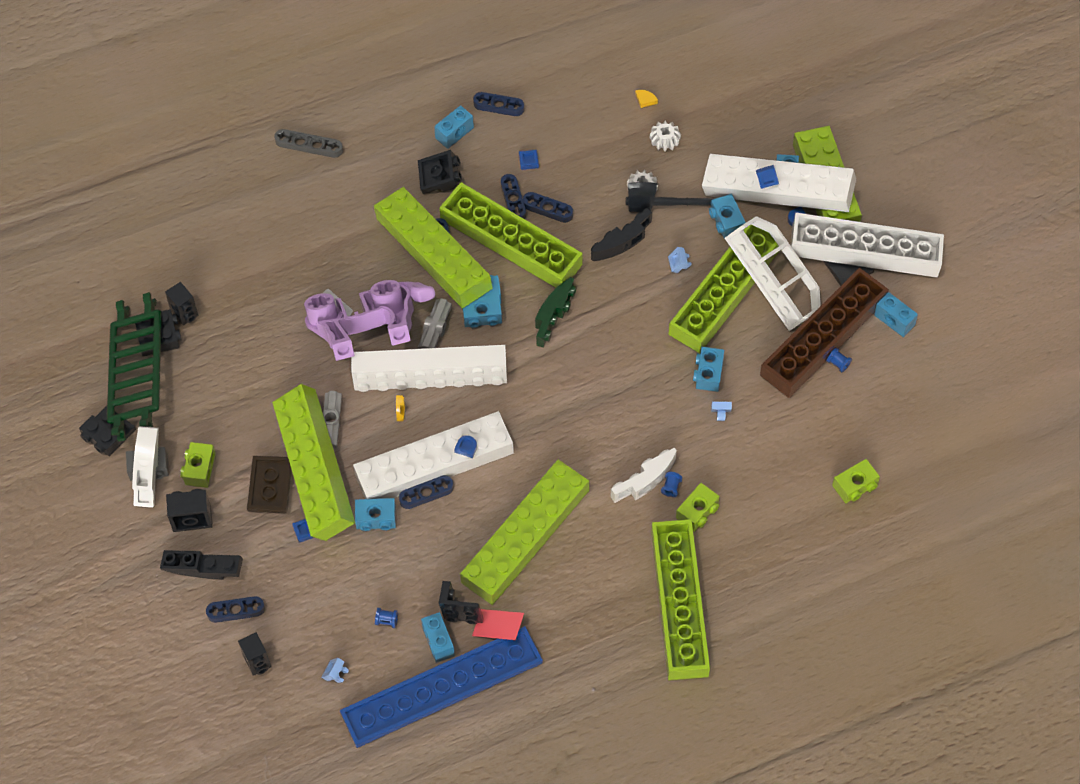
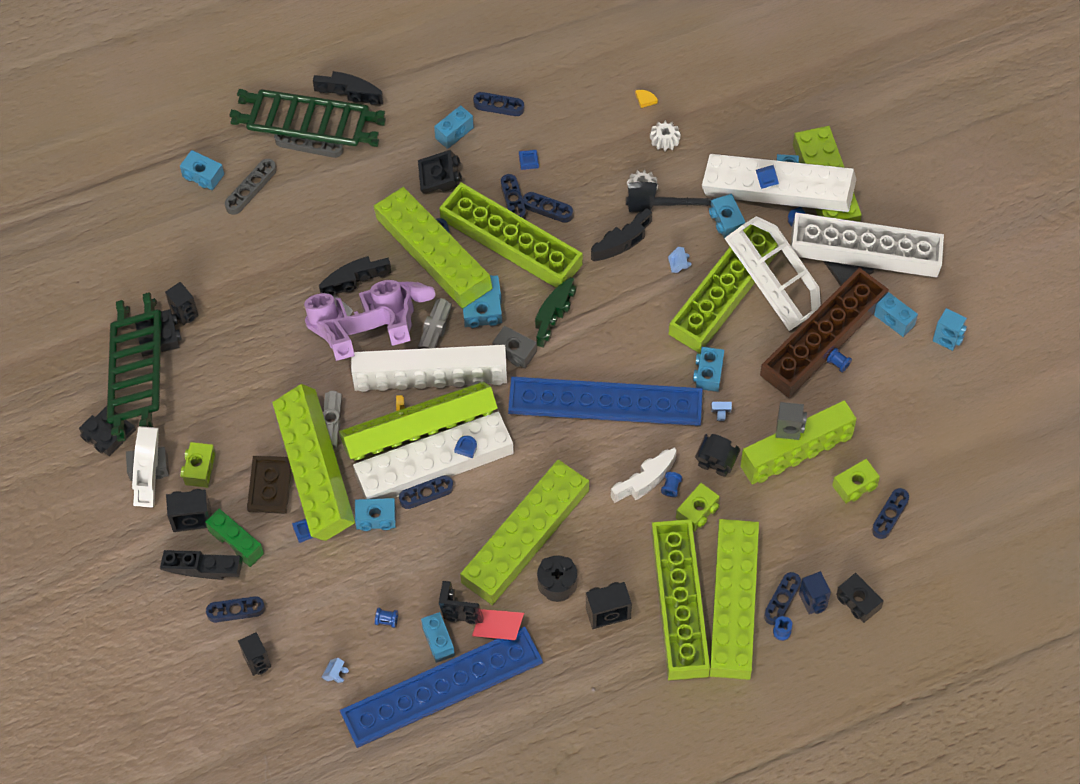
none -> dark azure brick [180,150,224,190]
none -> green arch [205,509,264,567]
none -> dark grey beam [225,159,276,215]
none -> dark green bar [229,89,386,147]
none -> black slope [313,71,384,105]
none -> black slope [319,256,392,296]
none -> lime brick [339,381,498,460]
none -> dark grey brick [492,326,537,368]
none -> blue plate [508,377,703,426]
none -> black brick [537,555,577,602]
none -> black brick [586,582,632,630]
none -> black brick [695,434,740,477]
none -> lime brick [709,519,759,680]
none -> lime brick [740,400,857,485]
none -> dark blue beam [764,572,801,625]
none -> blue bush [773,616,793,641]
none -> dark grey brick [776,402,807,440]
none -> dark blue brick [799,571,831,614]
none -> black brick [836,573,884,623]
none -> dark blue beam [872,488,909,539]
none -> dark azure brick [933,308,967,351]

